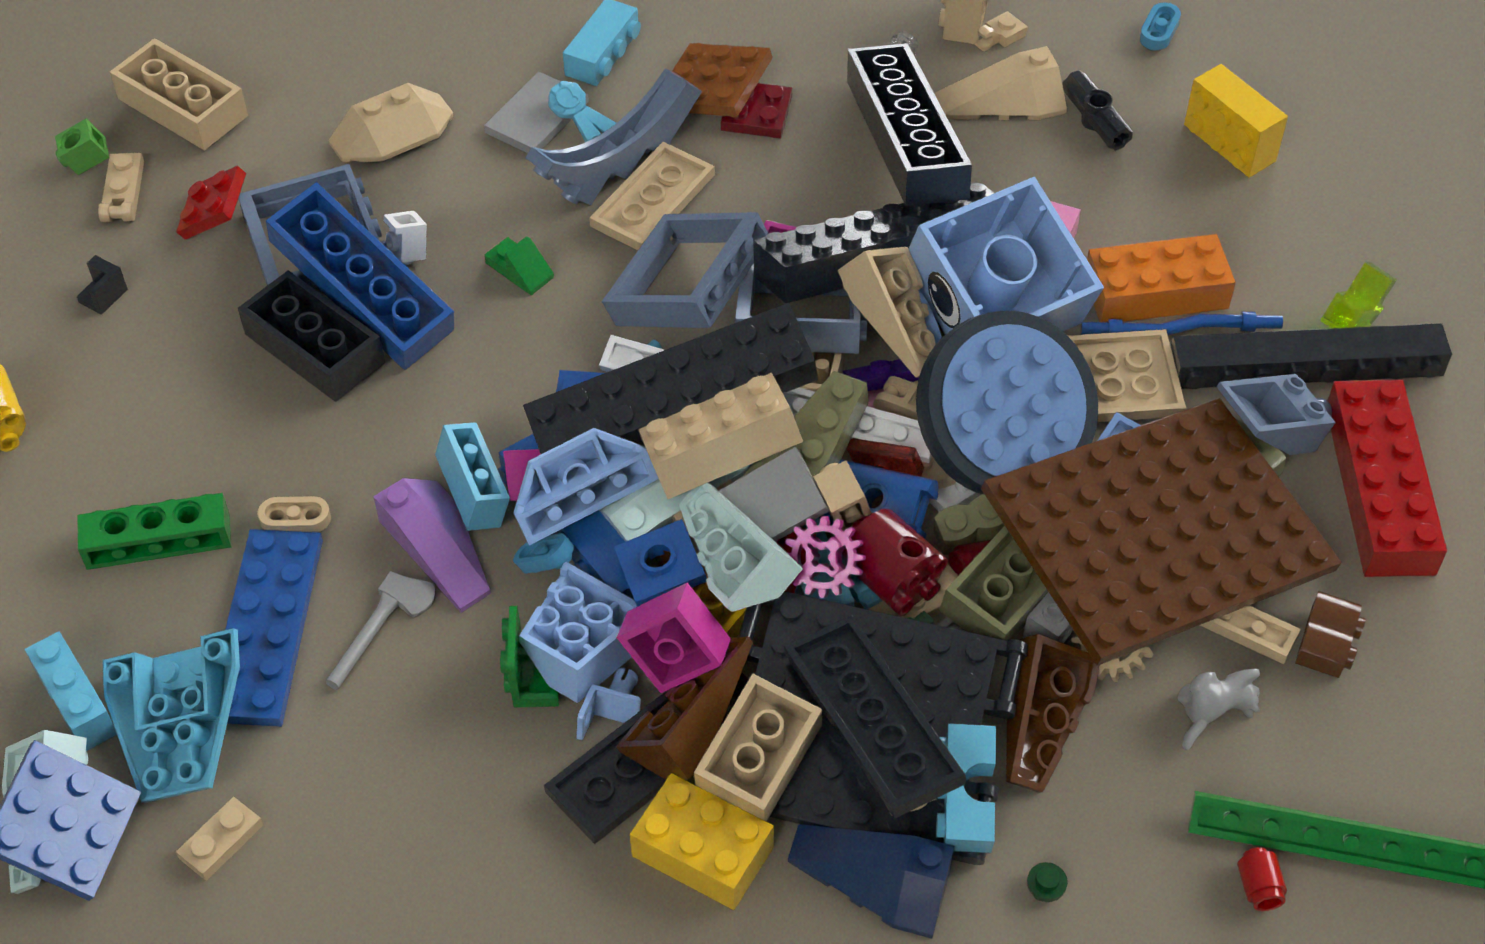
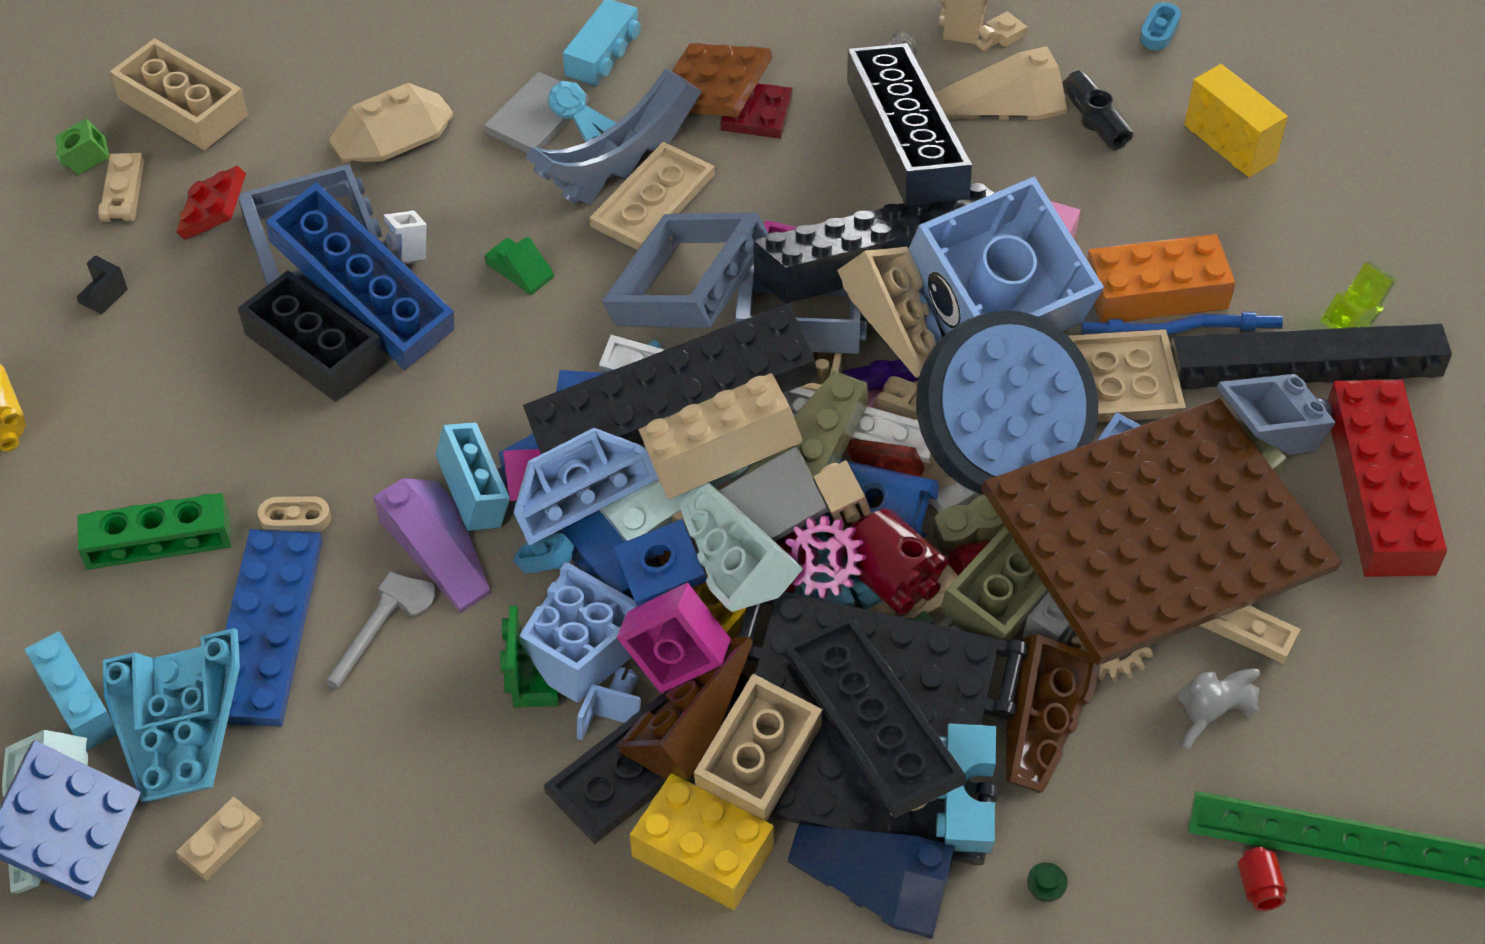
reddish brown brick [1295,591,1366,678] -> none

